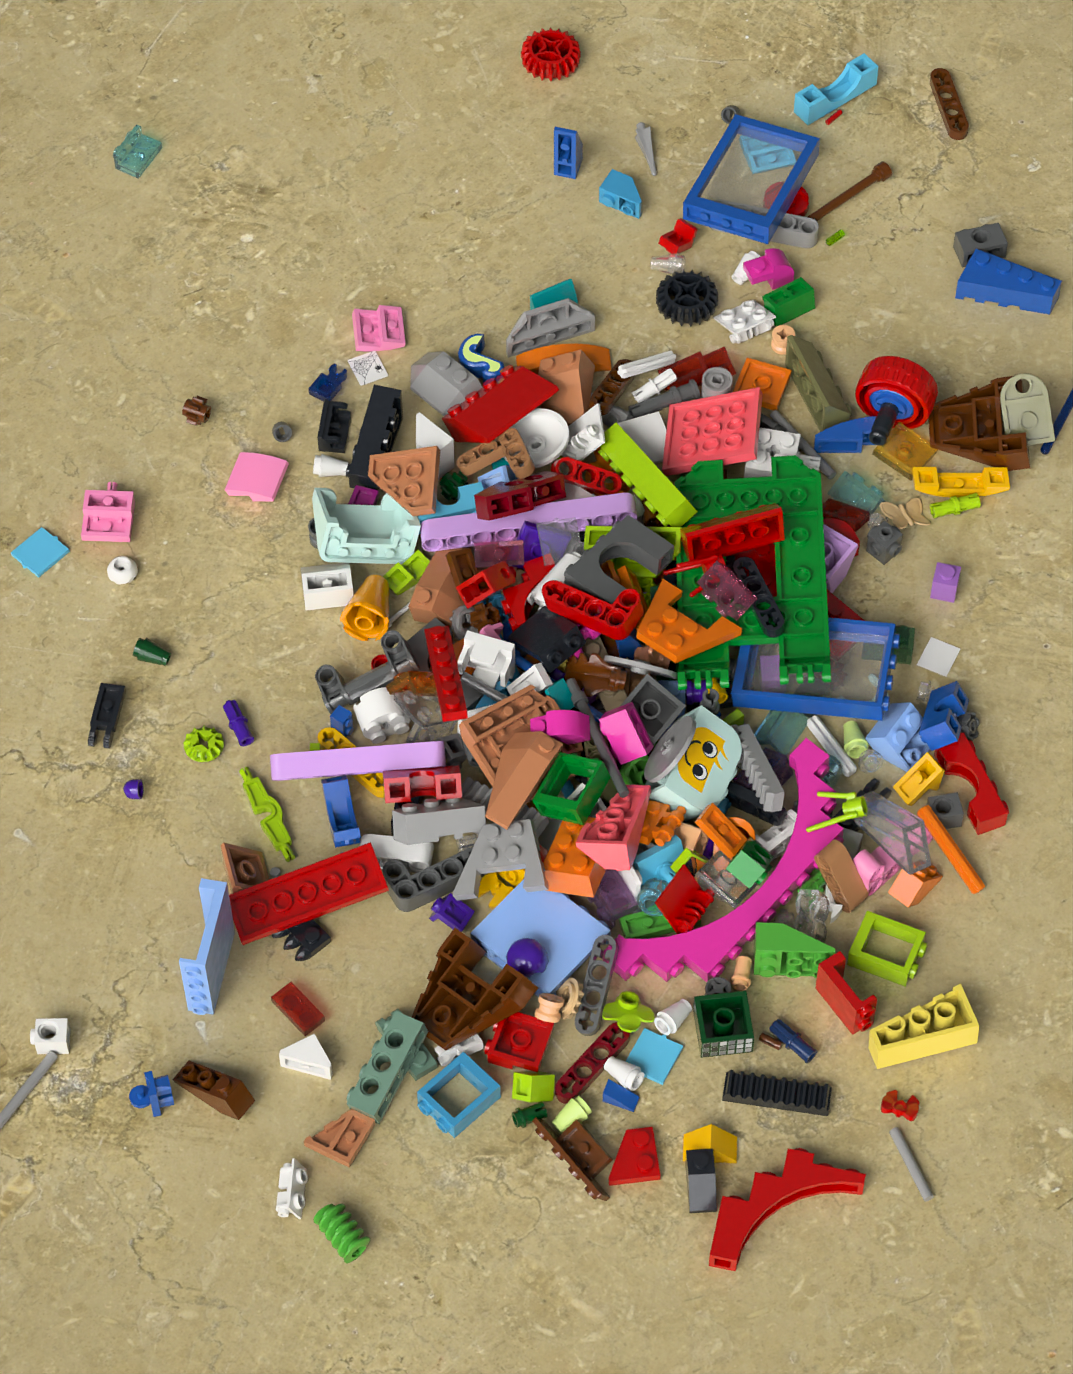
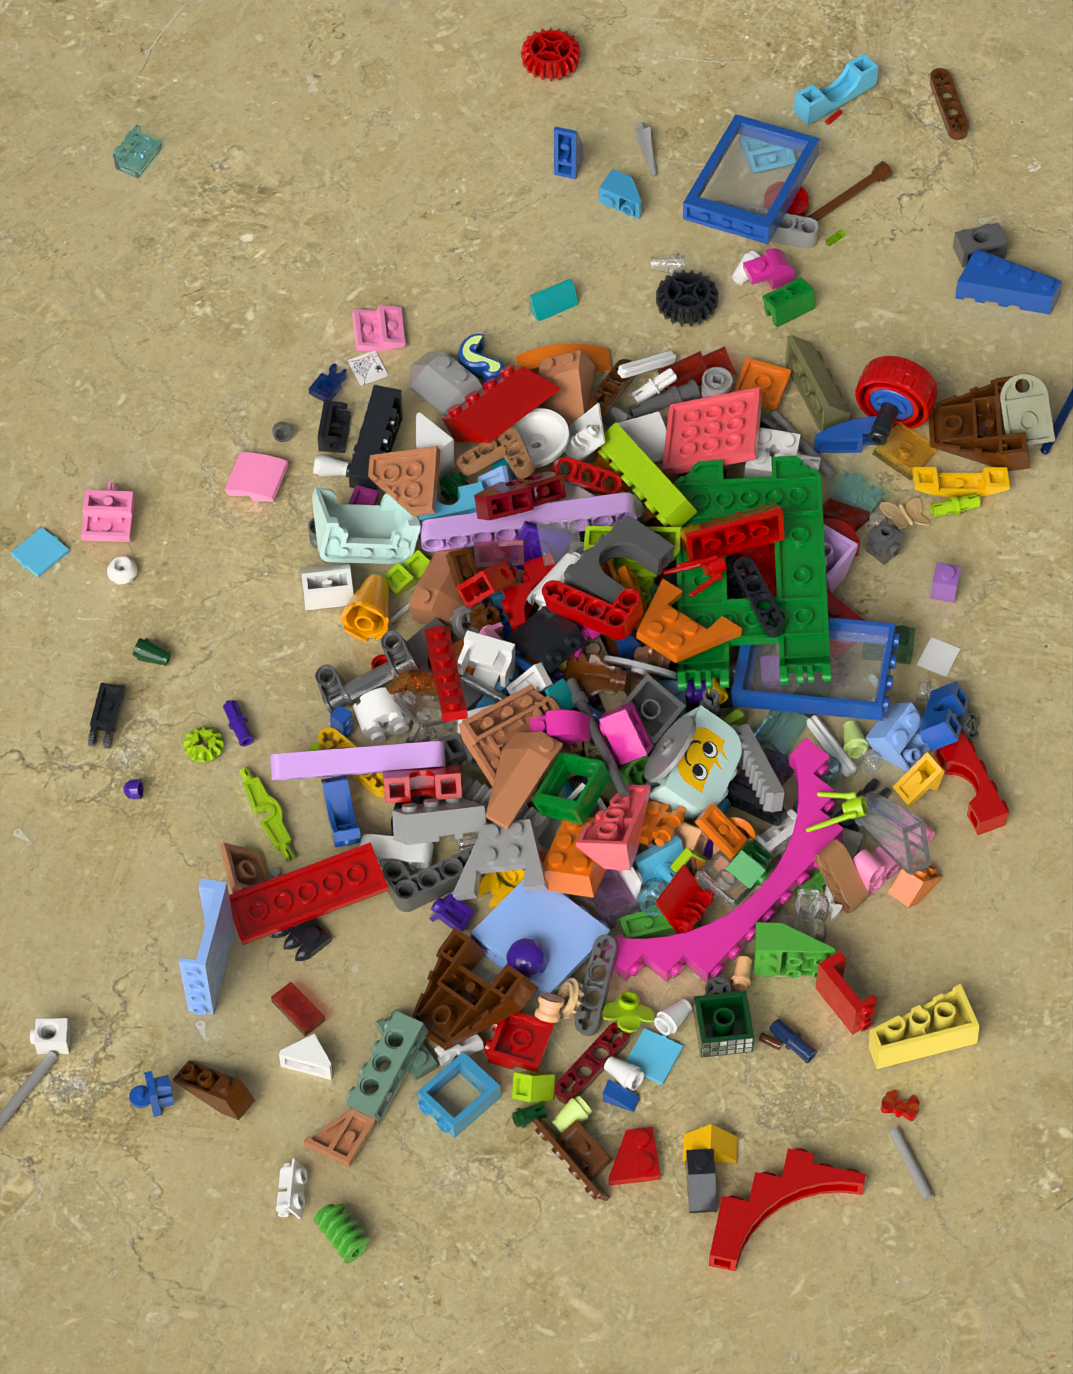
reddish brown gear [182,395,211,426] -> none
light grey wedge [506,298,595,358] -> none
red bracket [658,218,697,255] -> none
clear pink brick [697,561,757,620] -> none
white hinge [713,300,776,344] -> none
dark grey hinge [721,105,741,124] -> none
black gear [722,1070,832,1116] -> none
light nougat wheel [771,325,795,355] -> none
lime window [847,911,928,987] -> none
orange axle [917,805,985,894] -> none
dark grey brick [927,792,964,829] -> none

